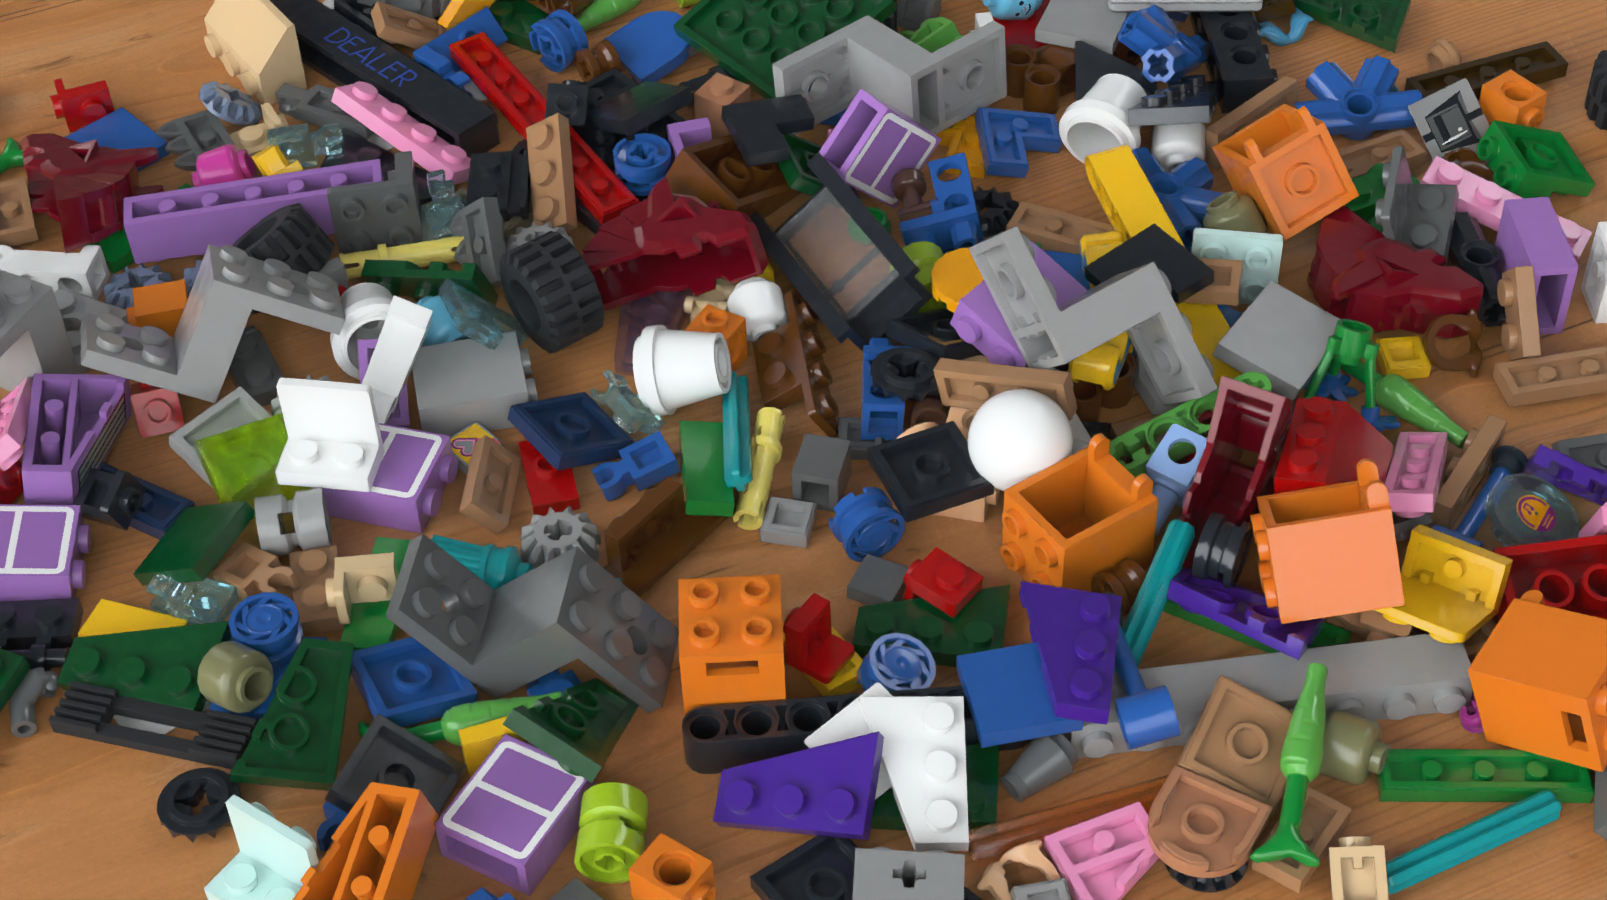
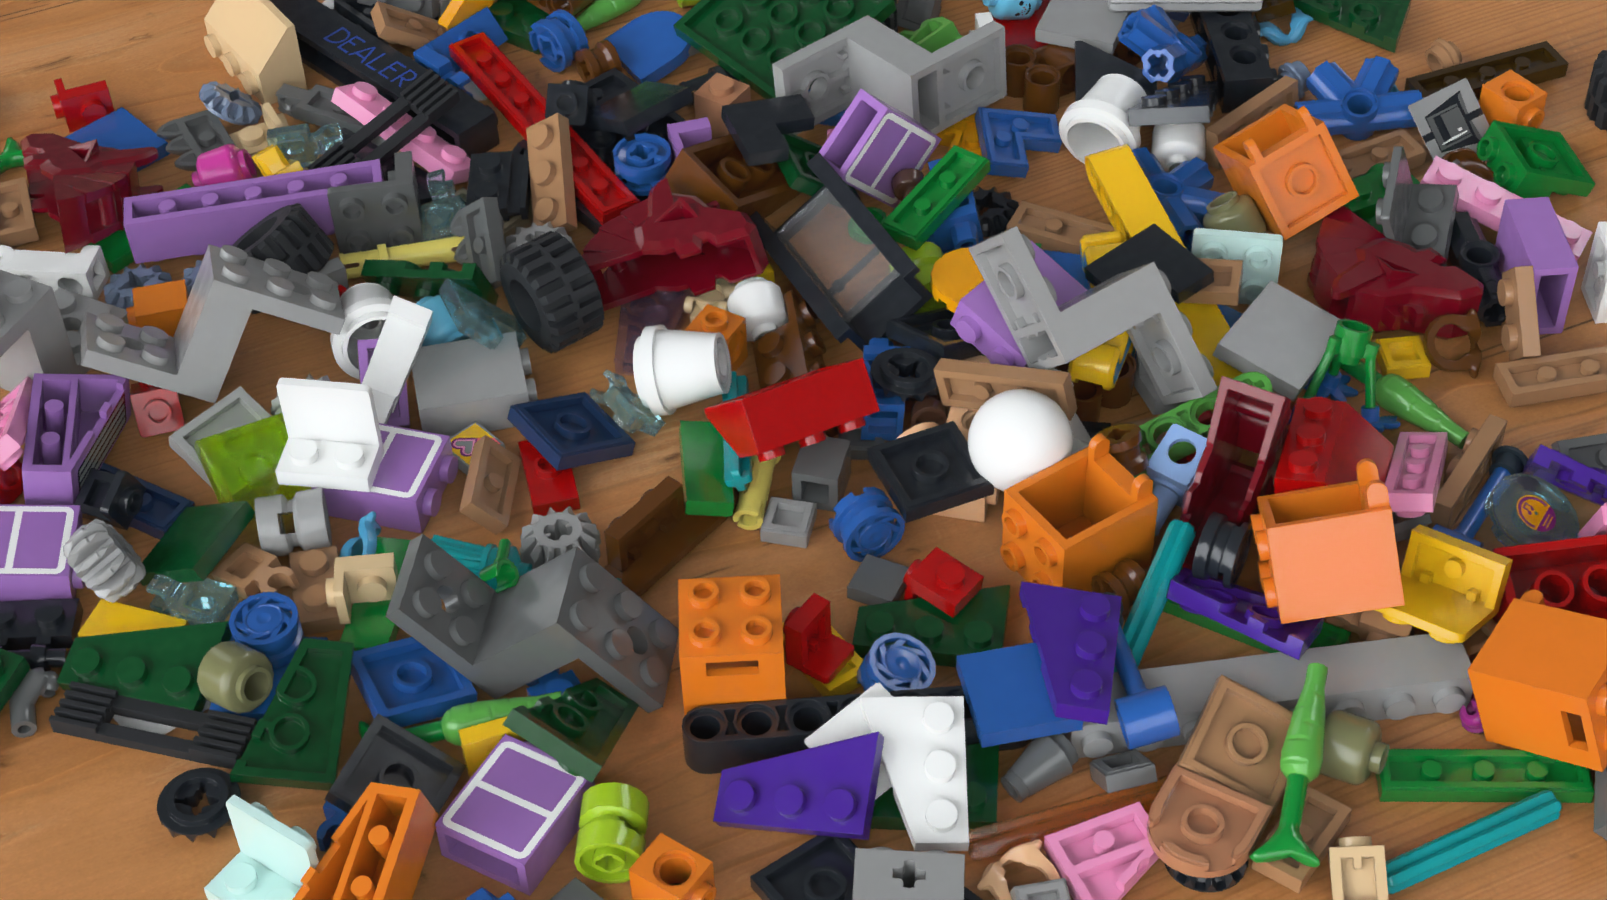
dark grey hinge [228,325,284,407] -> none
blue plate [592,431,681,501] -> none
none -> light grey gear [63,518,146,603]
none -> black container [308,69,460,169]
none -> dark azure piece [339,511,381,557]
none -> green hand [479,539,519,594]
none -> red slope [704,357,880,462]
none -> green tile [881,145,991,251]
none -> dark grey tile [1089,749,1158,793]
none -> reddish brown wheel [1097,423,1149,476]
none -> sand blue plate [1278,61,1311,99]

